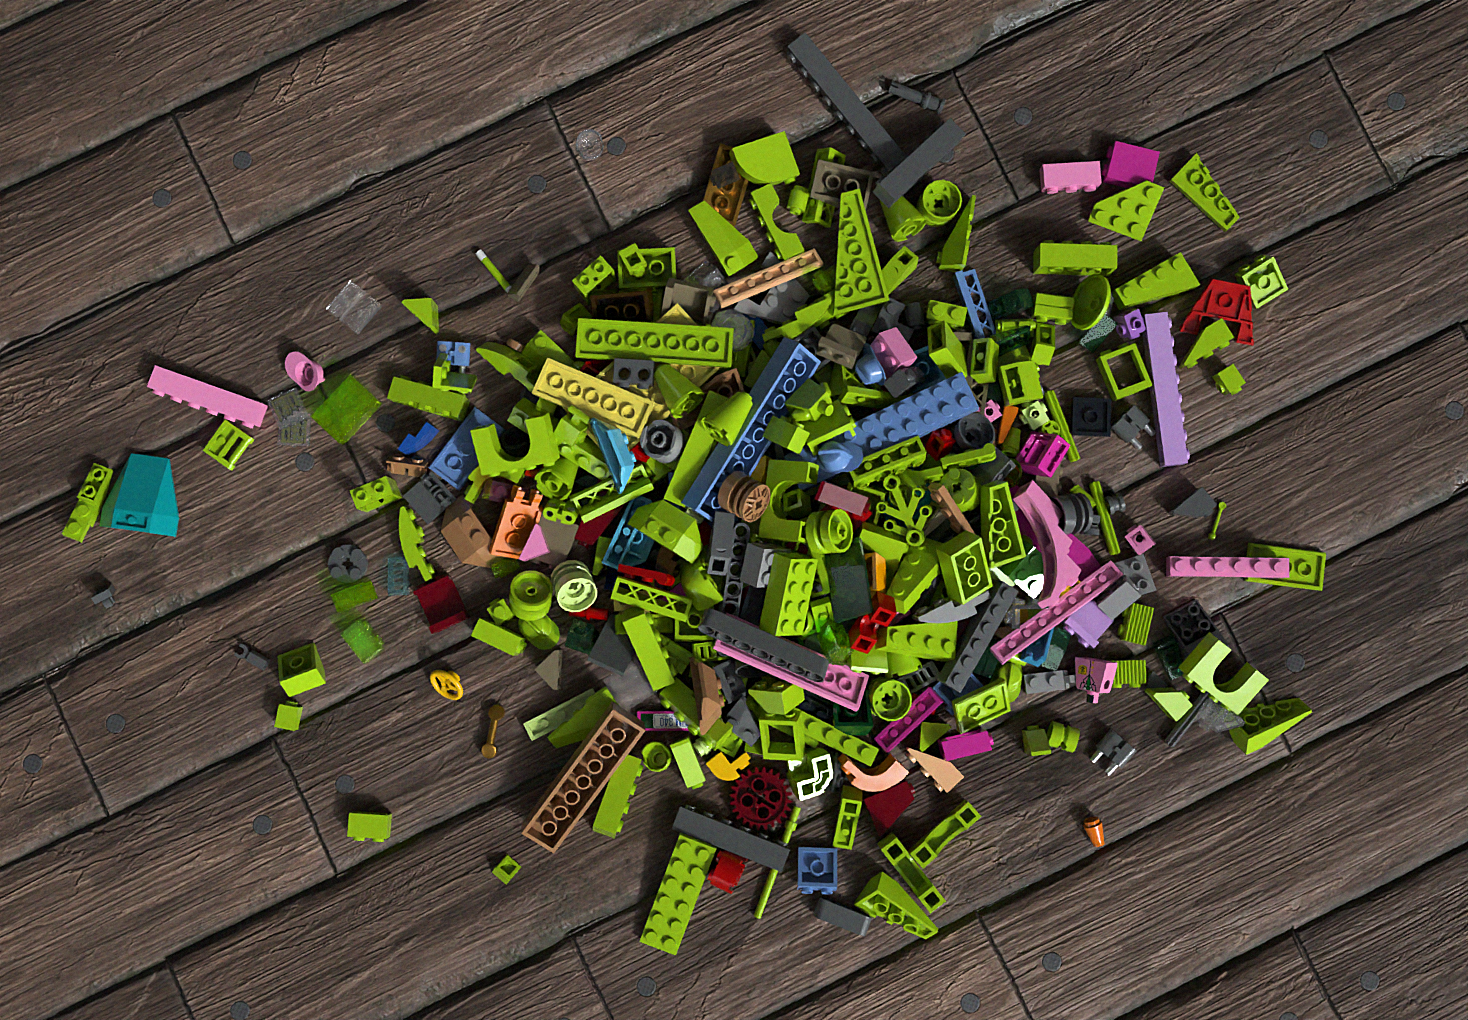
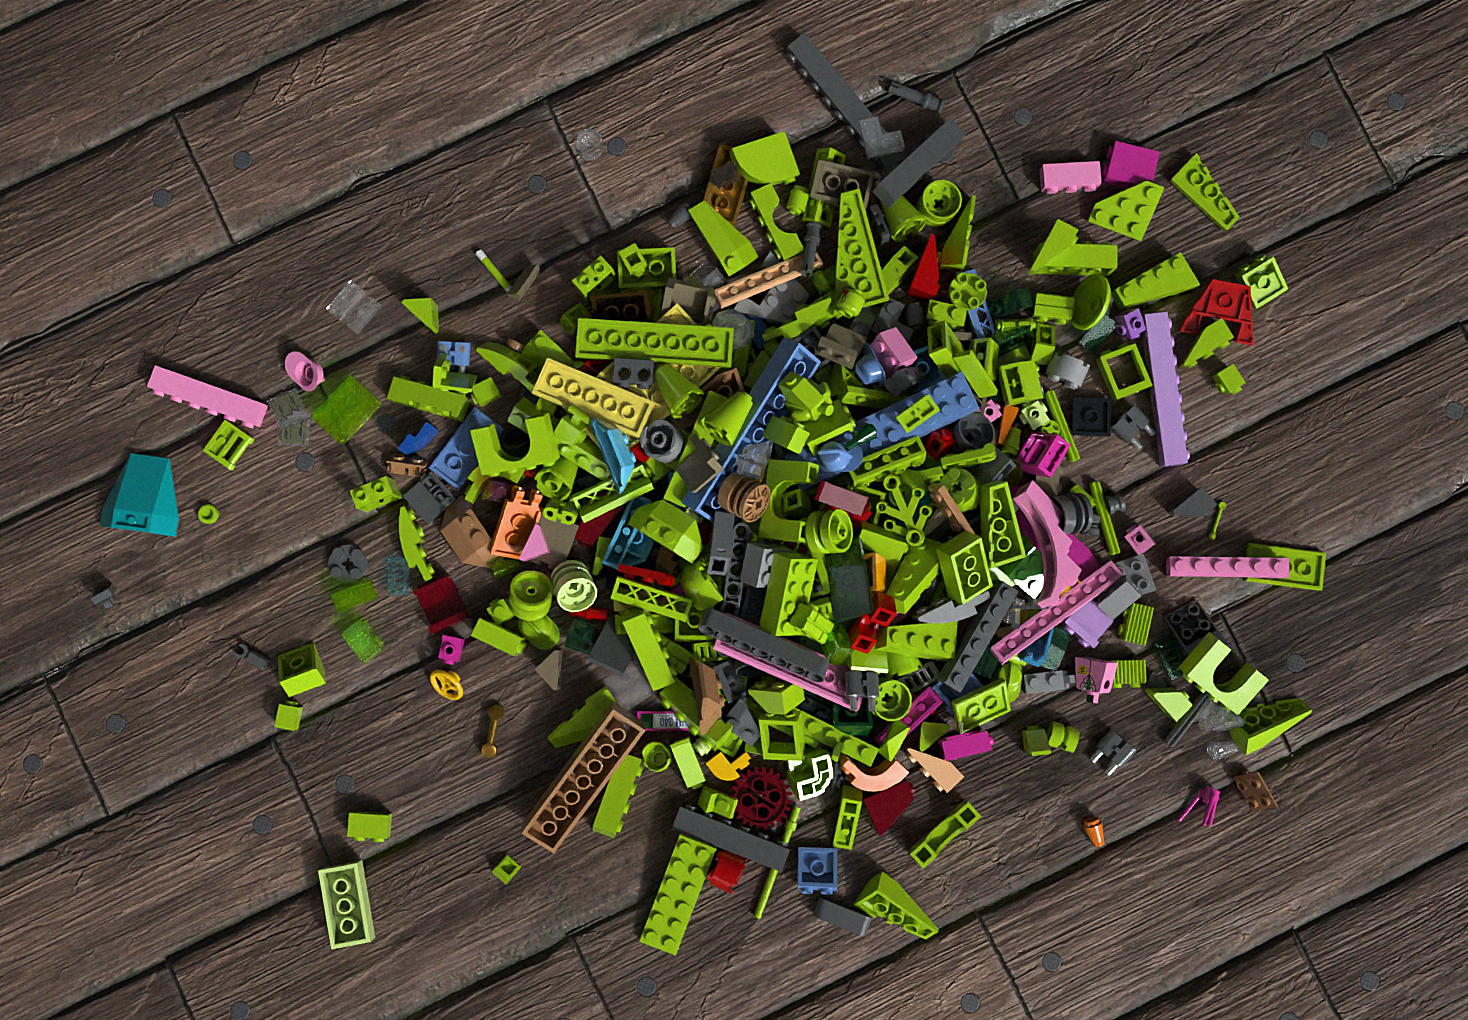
lime slope [62,463,113,543] -> none
yellowish green plate [523,688,595,741] -> none
lime arch [877,832,946,914] -> none
none -> lime tile [198,504,219,524]
none -> yellowish green brick [318,860,375,949]
none -> dark pink brick [438,635,465,665]
none -> lime brick [470,377,502,407]
none -> dark grey cone [668,202,692,229]
none -> dark tan bracket [676,434,724,493]
none -> lime slope [698,786,738,819]
none -> clear slope [735,441,773,480]
none -> lime slope [778,371,825,413]
none -> lime brick [789,603,834,644]
none -> dark grey pin [801,221,823,277]
none -> lime tile [831,742,844,762]
none -> lime head [837,288,865,318]
none -> dark green cone [843,422,877,451]
none -> dark grey piece [845,671,879,711]
none -> clear plate [859,116,905,159]
none -> dark grey wing [869,204,890,246]
none -> lime slope [878,720,910,762]
none -> lime hinge [894,393,940,434]
none -> red slope [907,234,940,303]
none -> lime dish [948,272,987,310]
none -> lime tile [953,350,998,398]
none -> lime slope [1027,219,1078,275]
none -> light grey brick [1045,351,1090,390]
none -> dark pink plant [1178,786,1220,826]
none -> clear cone [1206,741,1238,761]
none -> medium nougat hinge [1233,770,1278,811]

